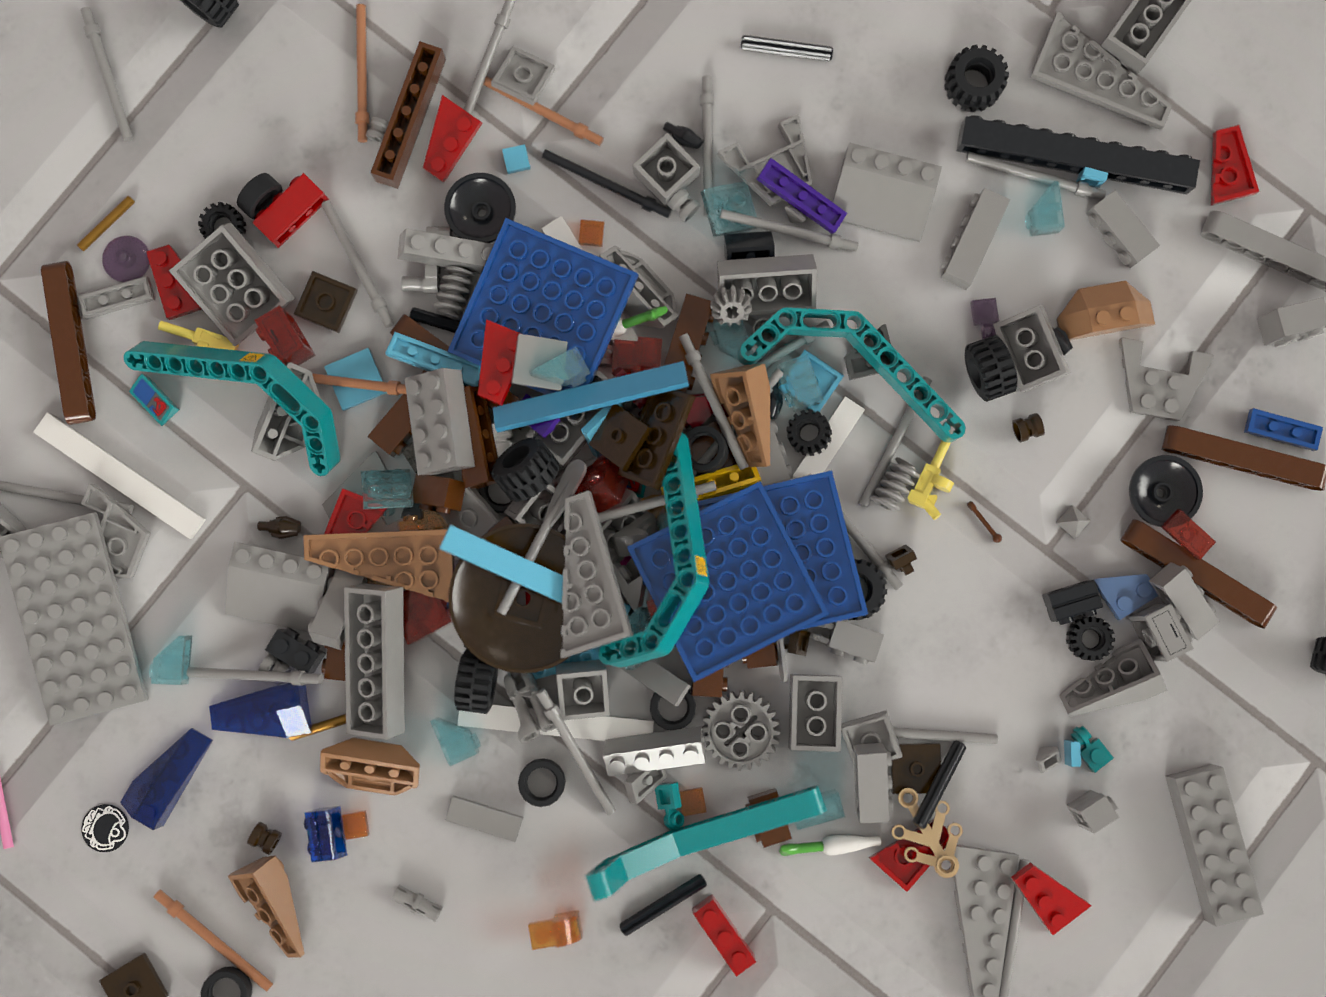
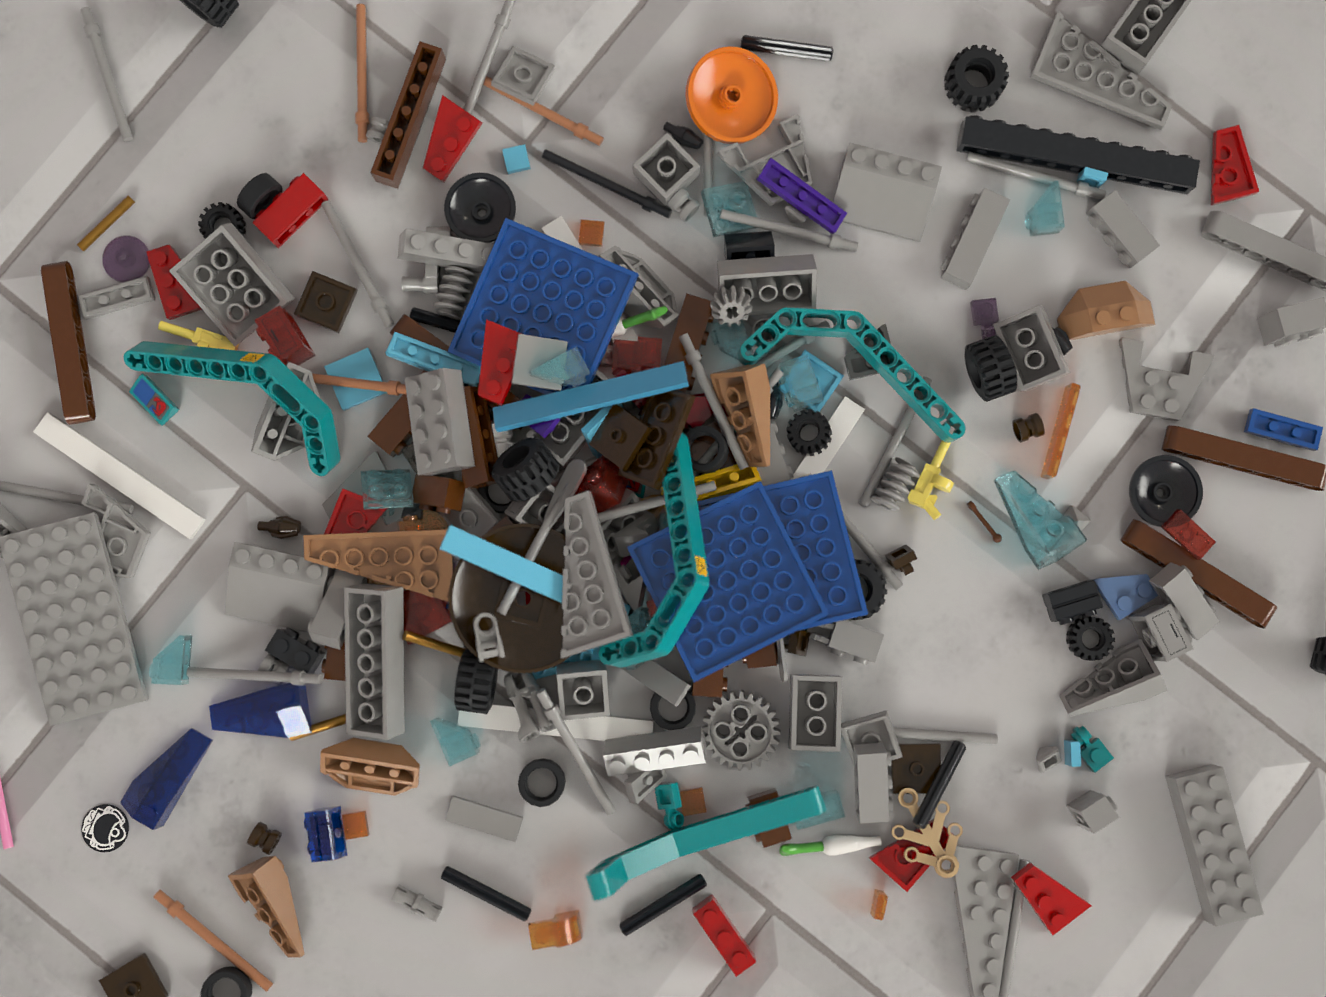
none -> pearl gold bar [402,630,465,657]
none -> black axle [441,866,531,922]
none -> light grey piece [473,612,505,662]
none -> orange dish [685,46,778,144]
none -> clear orange tile [870,889,888,920]
none -> clear light blue wedge [994,470,1087,570]
none -> clear orange tile [1041,383,1081,479]

